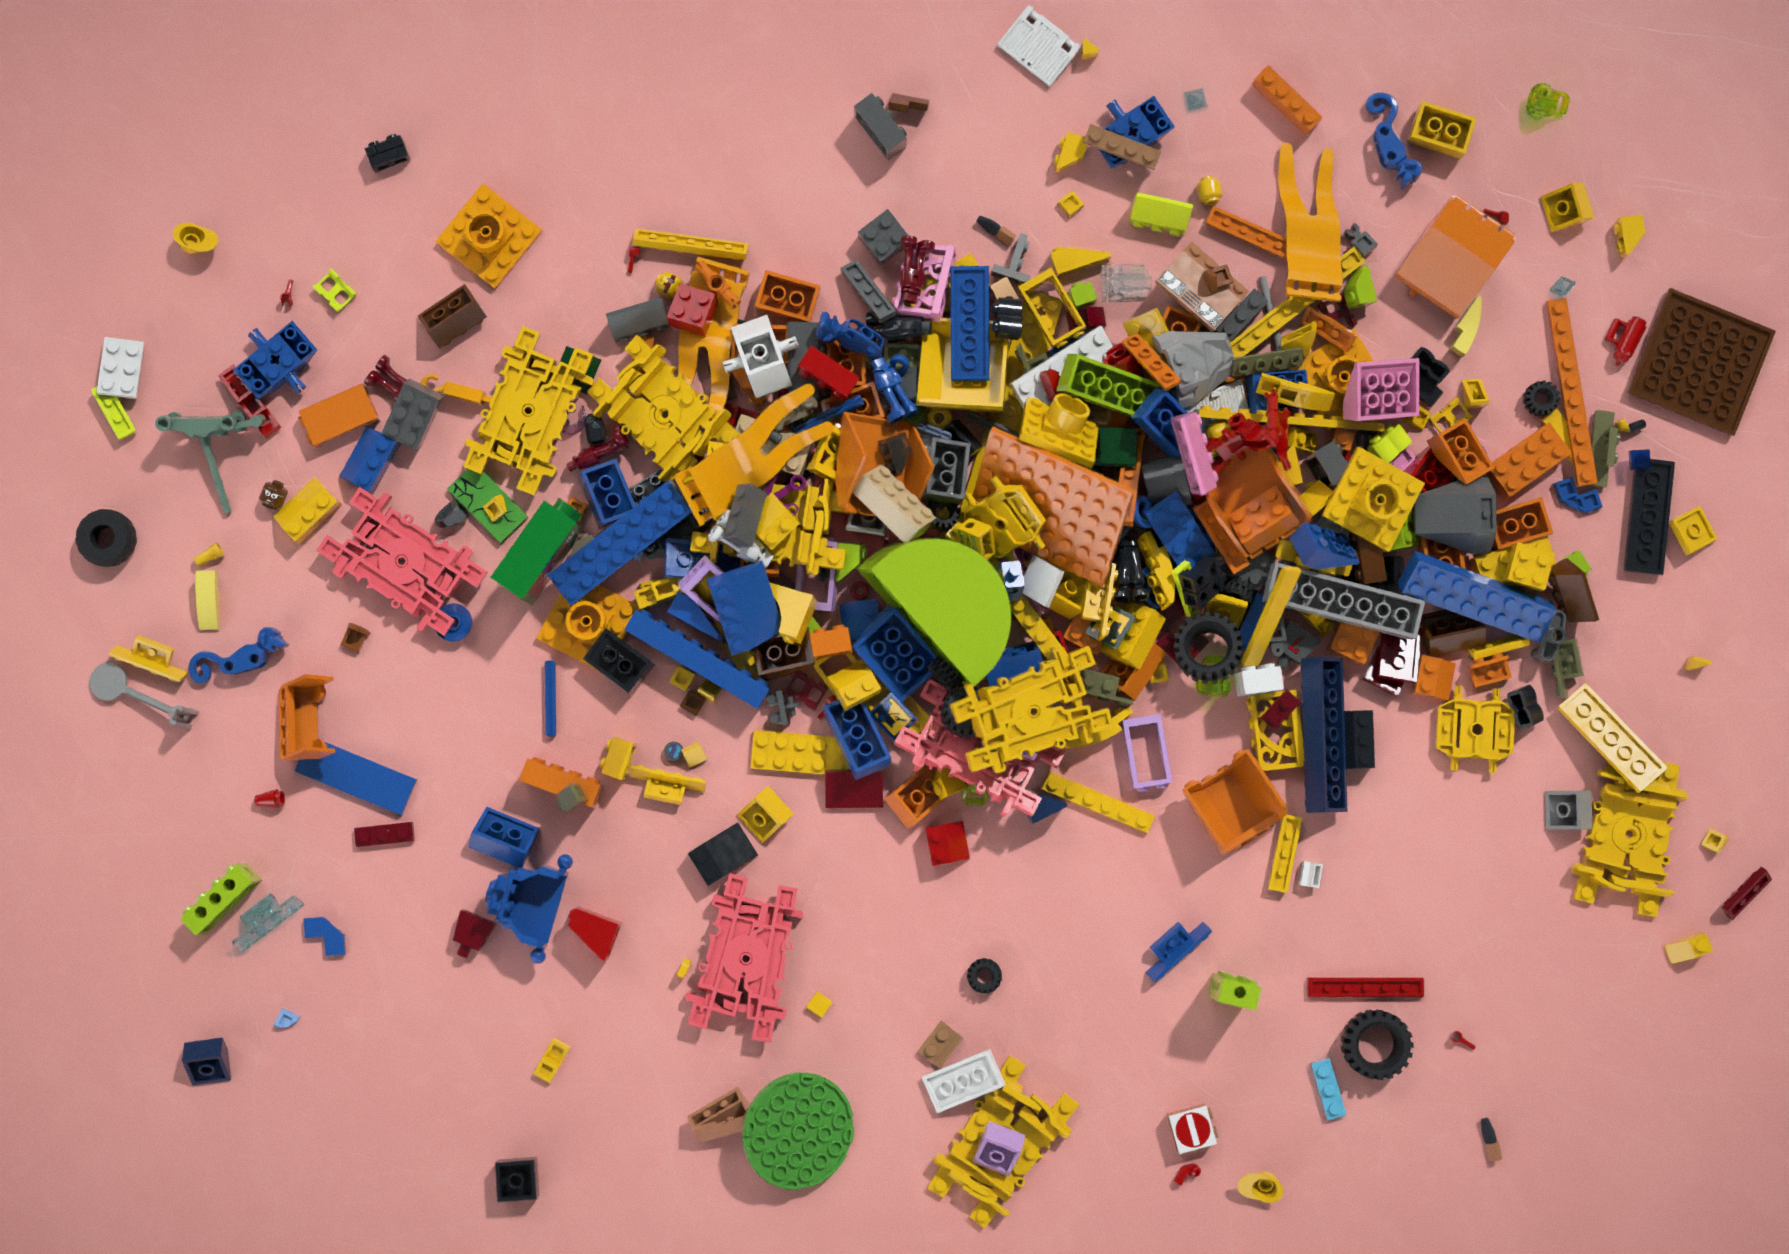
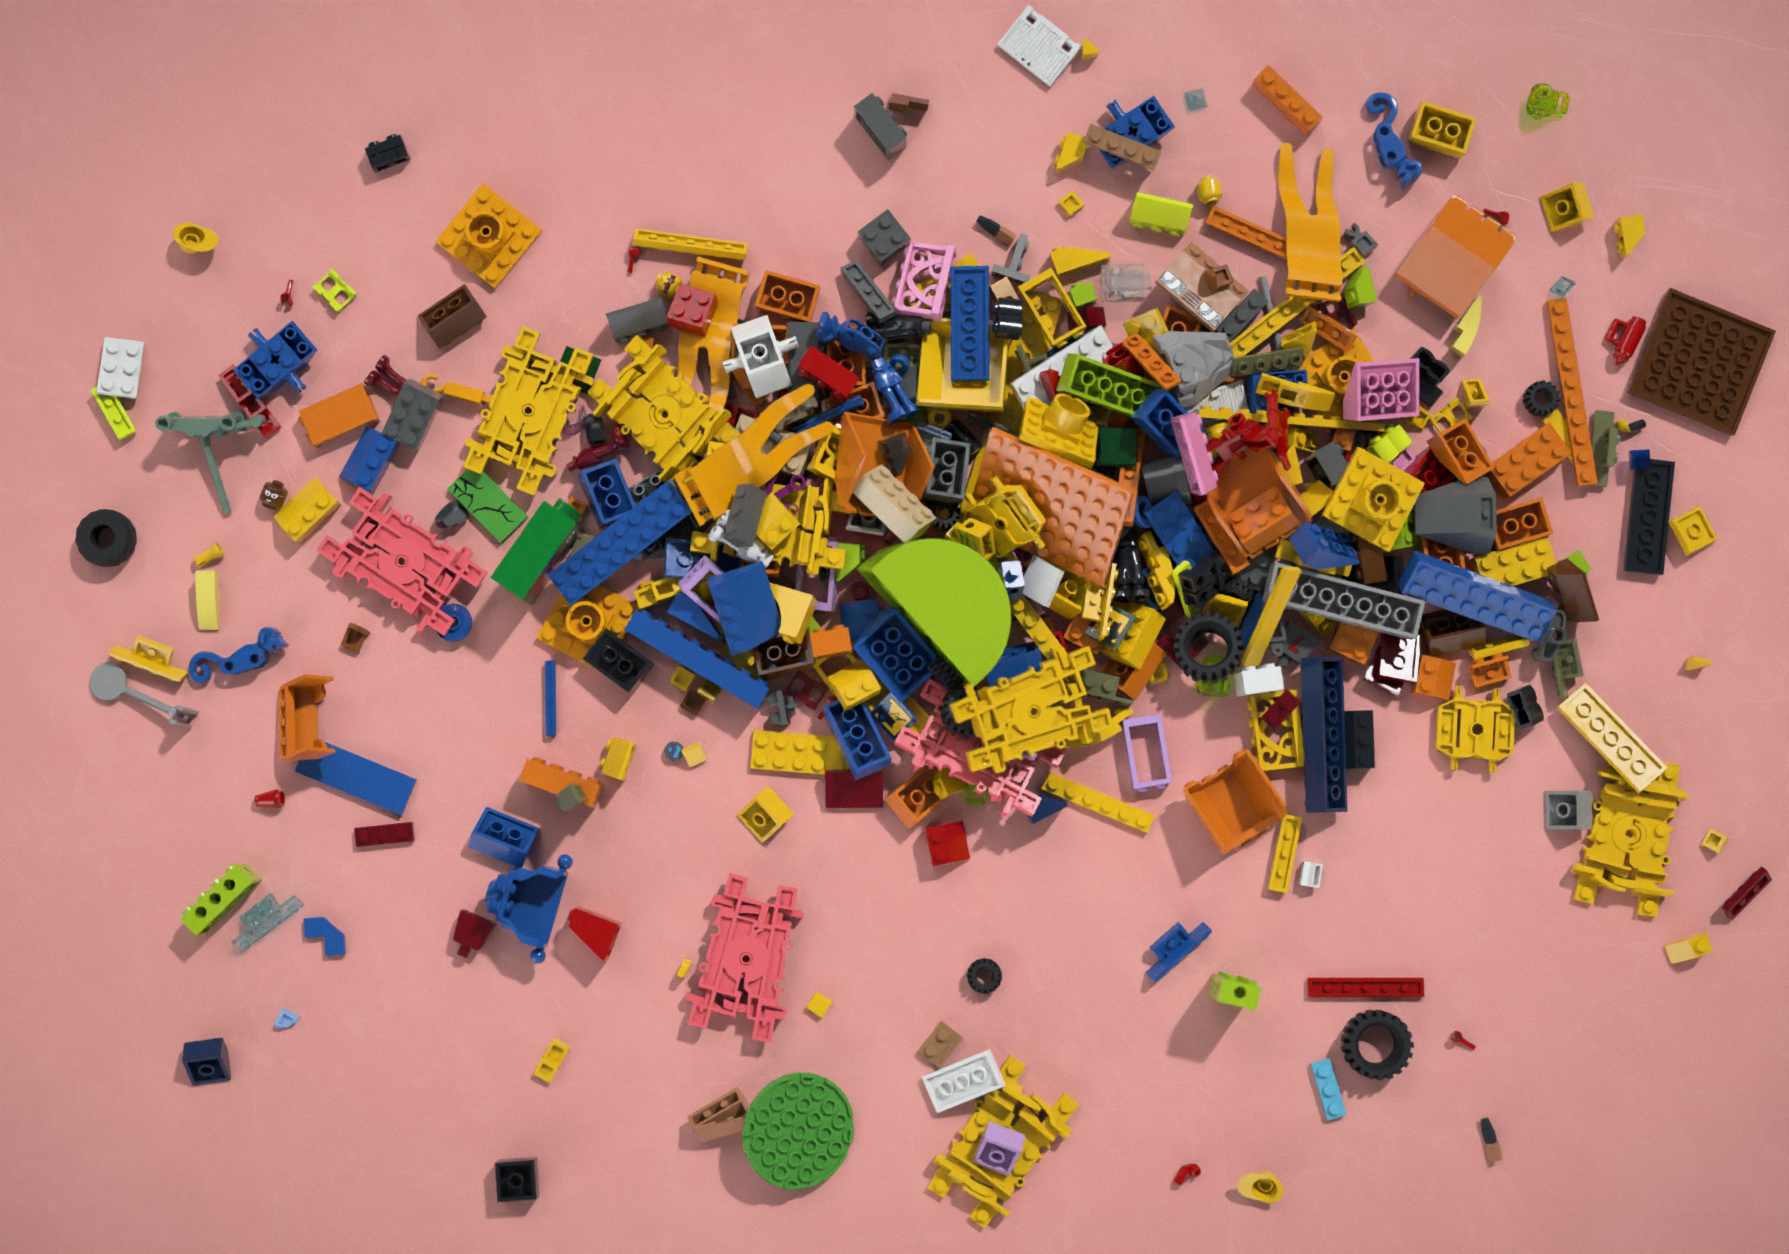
yellow slope [483,494,507,523] -> none
yellow bracket [629,765,706,805] -> none
black slope [688,822,758,886] -> none
orange pin [694,260,741,309] -> none
dark red piece [899,235,935,304] -> none
piece [1167,1103,1218,1154] -> none
yellow brick [1503,542,1555,592] -> none
blue tile [1553,477,1603,514] -> none

